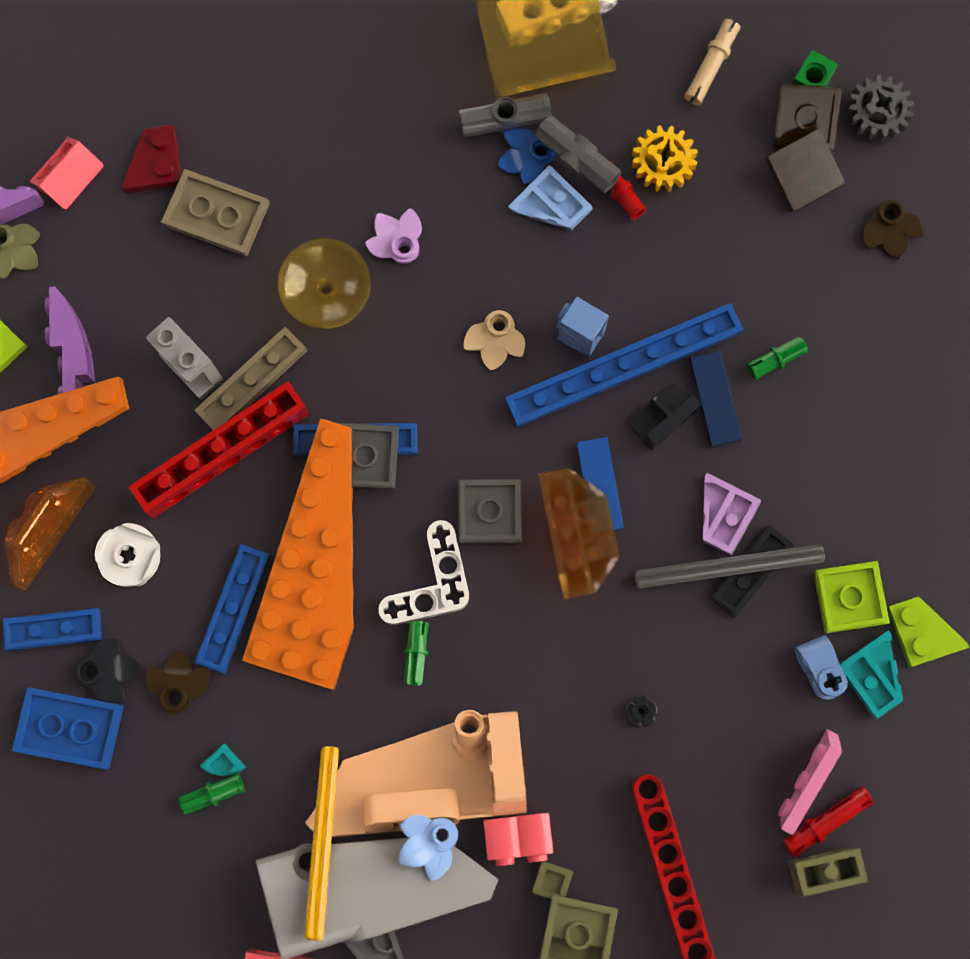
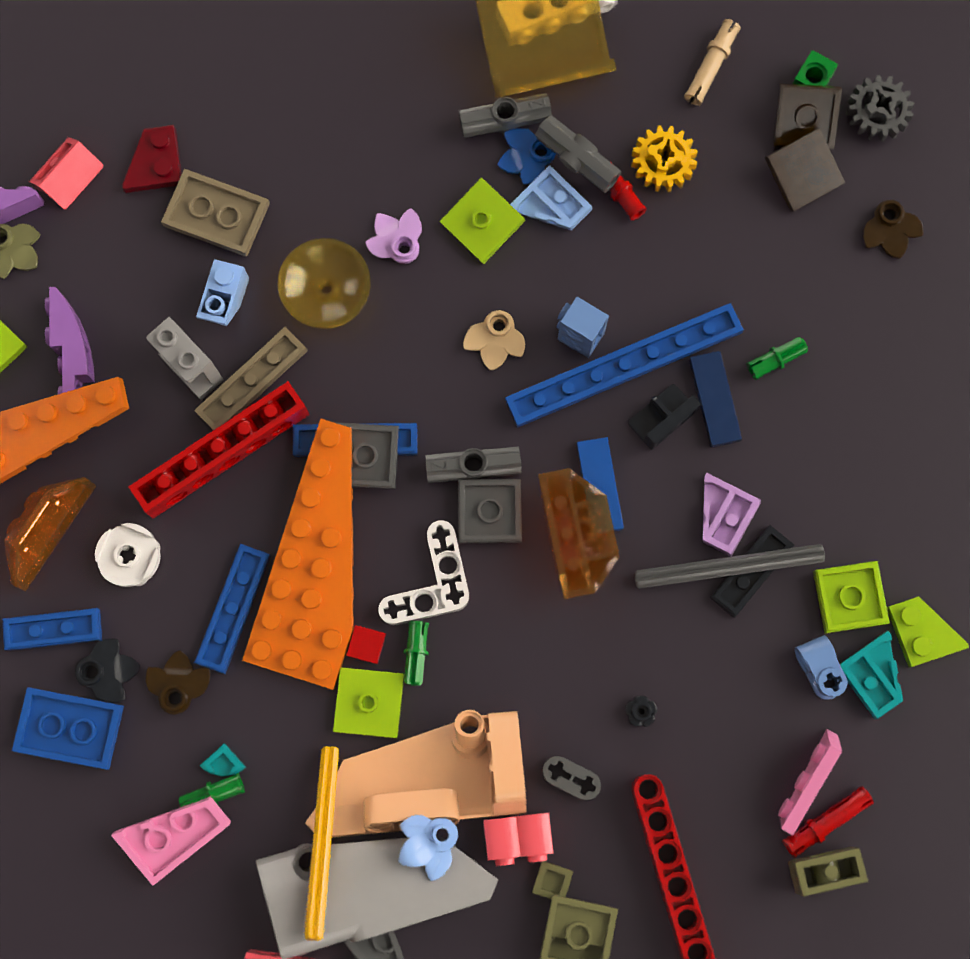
none -> bright pink wing [111,797,231,886]
none -> light blue slope [196,259,249,326]
none -> lime plate [333,667,404,738]
none -> red tile [346,625,386,665]
none -> dark grey piece [425,446,522,483]
none -> lime plate [440,177,526,264]
none -> dark grey beam [542,756,601,800]

